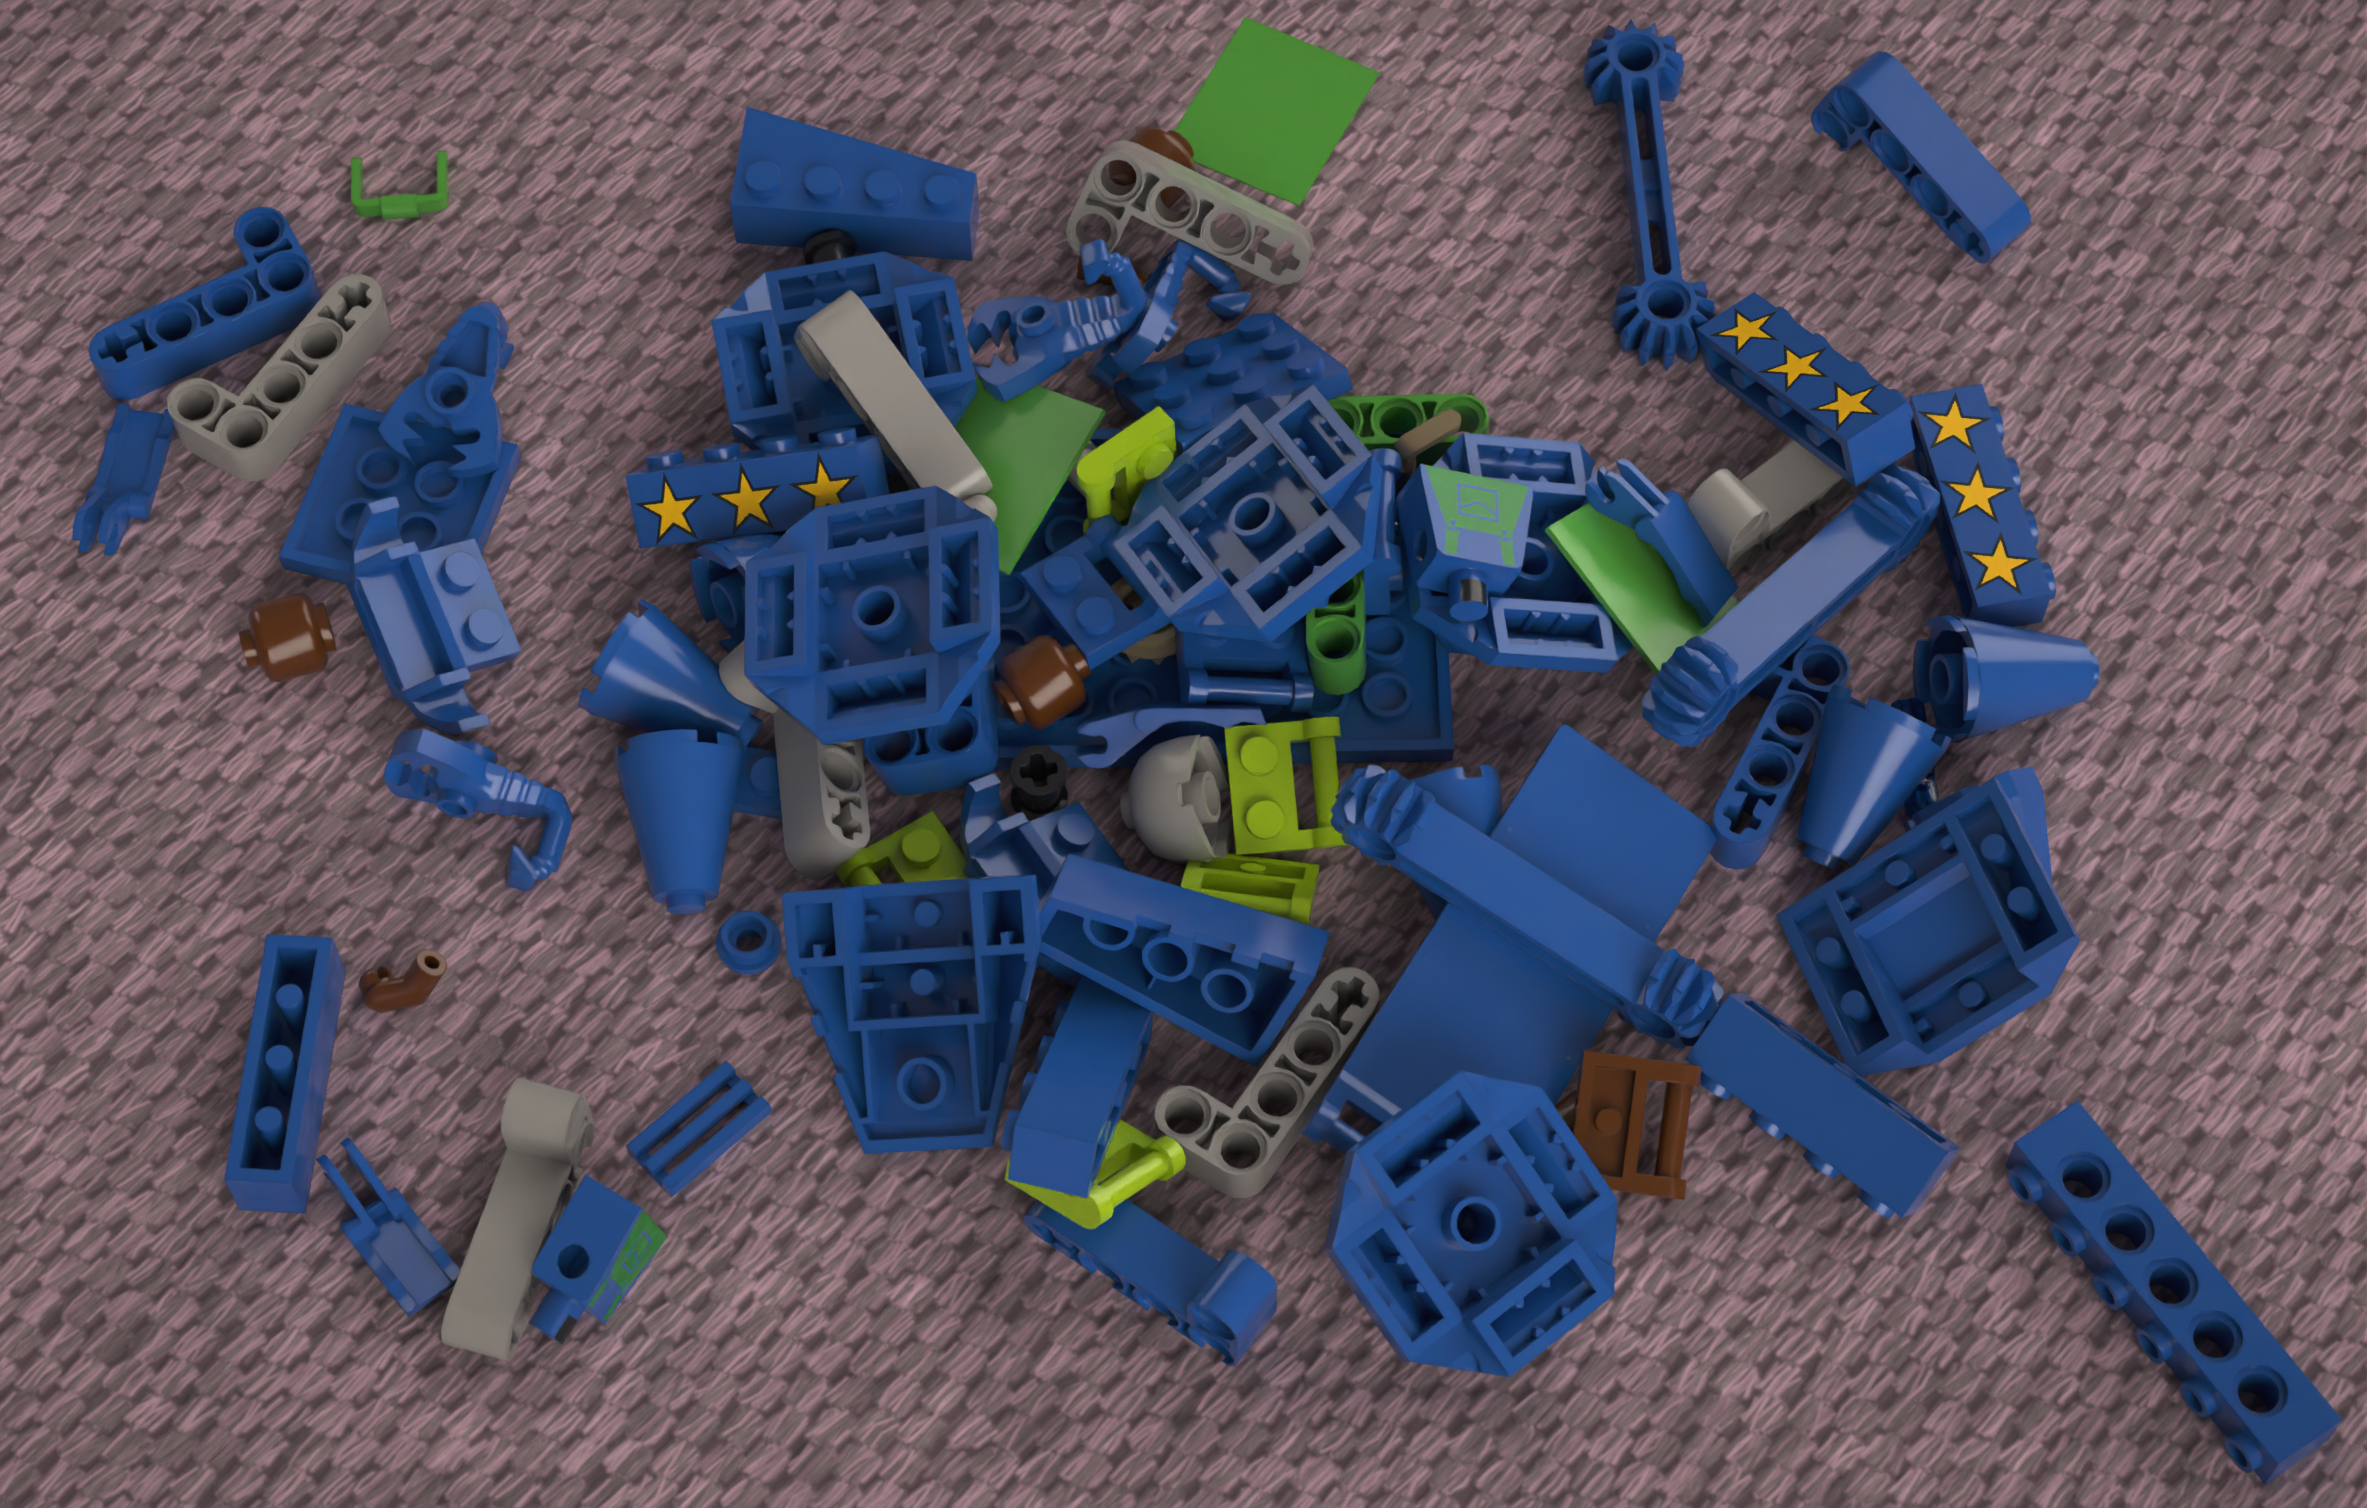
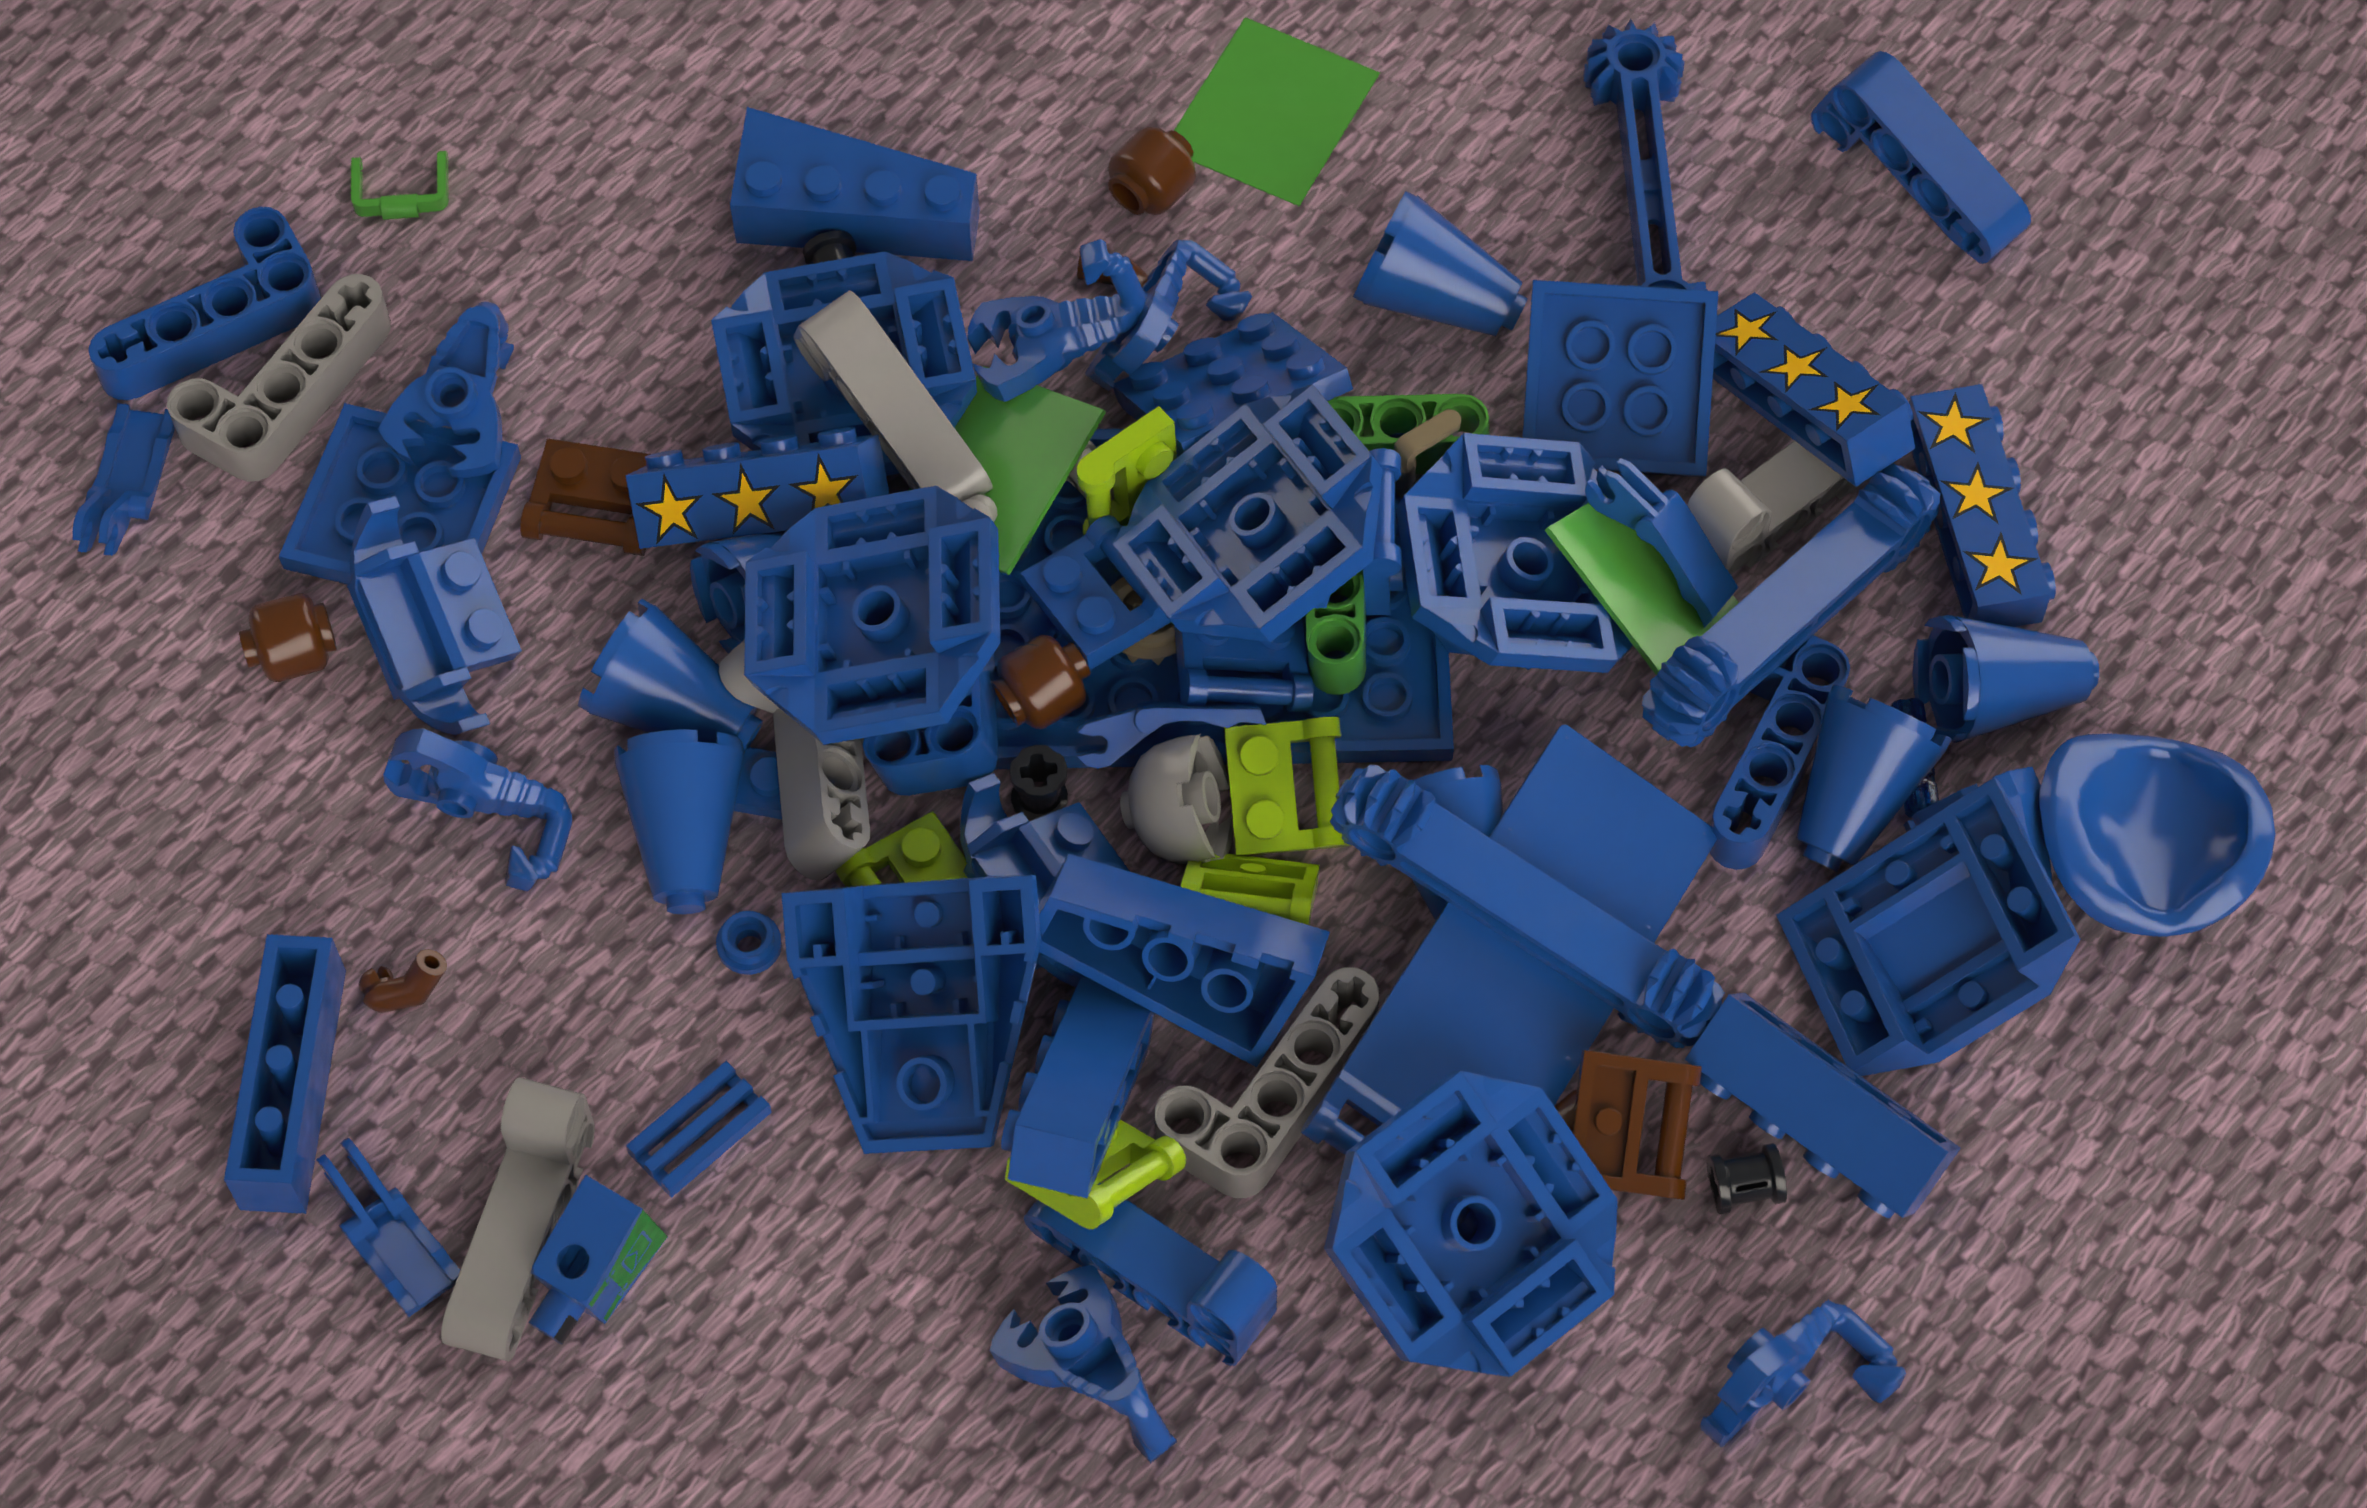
light grey beam [1066,140,1313,285] -> none
blue torso [1396,464,1533,621] -> none
blue brick [2005,1100,2342,1485] -> none
none -> reddish brown plate [520,438,651,556]
none -> blue animal [989,1265,1177,1463]
none -> blue cone [1353,191,1528,336]
none -> blue plate [1522,280,1719,478]
none -> blue animal [1700,1300,1906,1447]
none -> black bush [1707,1143,1787,1215]
none -> blue piece [2039,734,2276,937]

